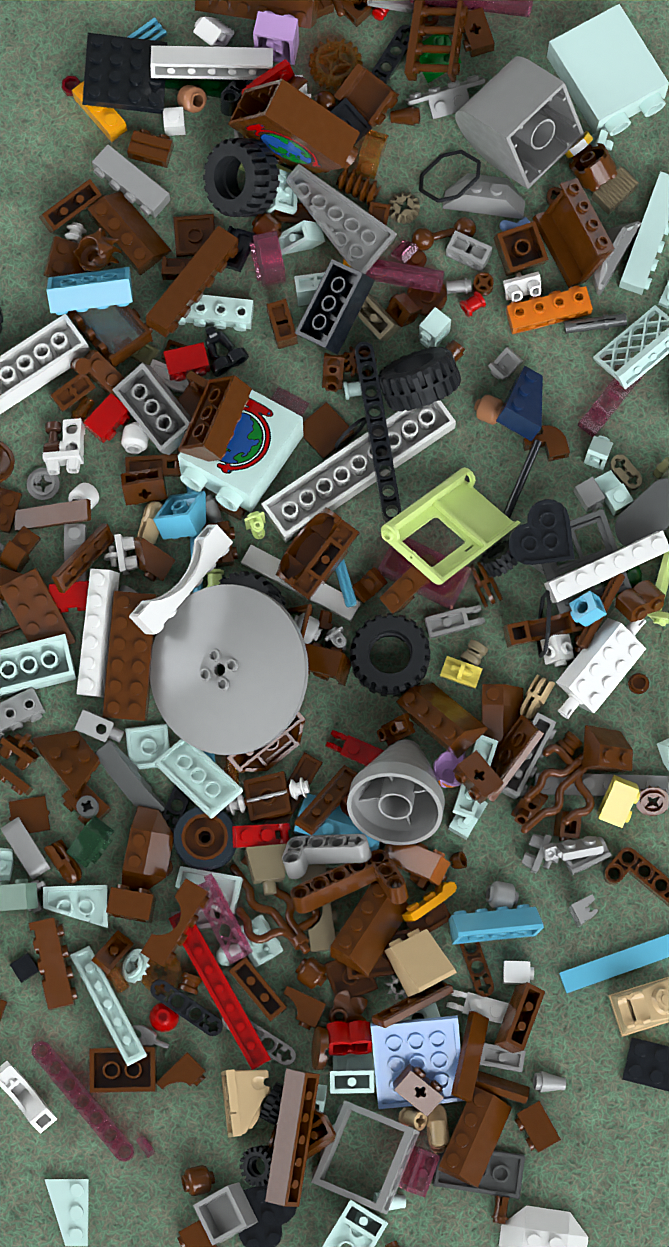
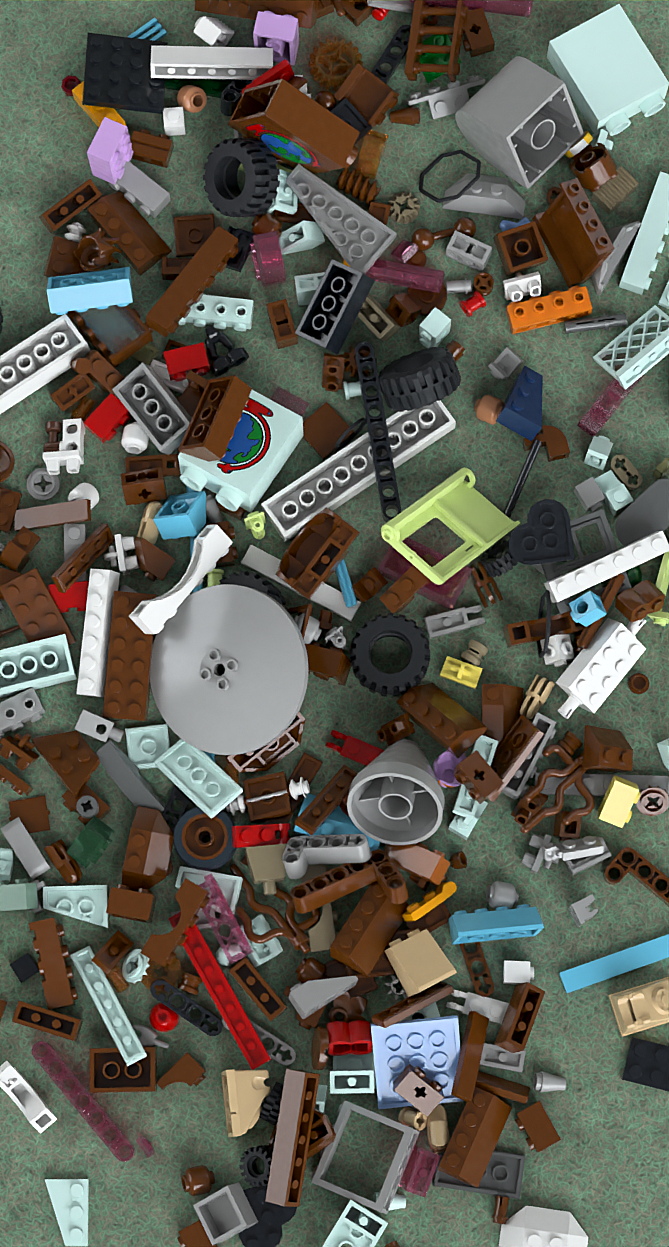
none -> reddish brown brick [12,1001,83,1042]
none -> lavender brick [87,117,133,185]
none -> light grey slope [288,976,358,1019]

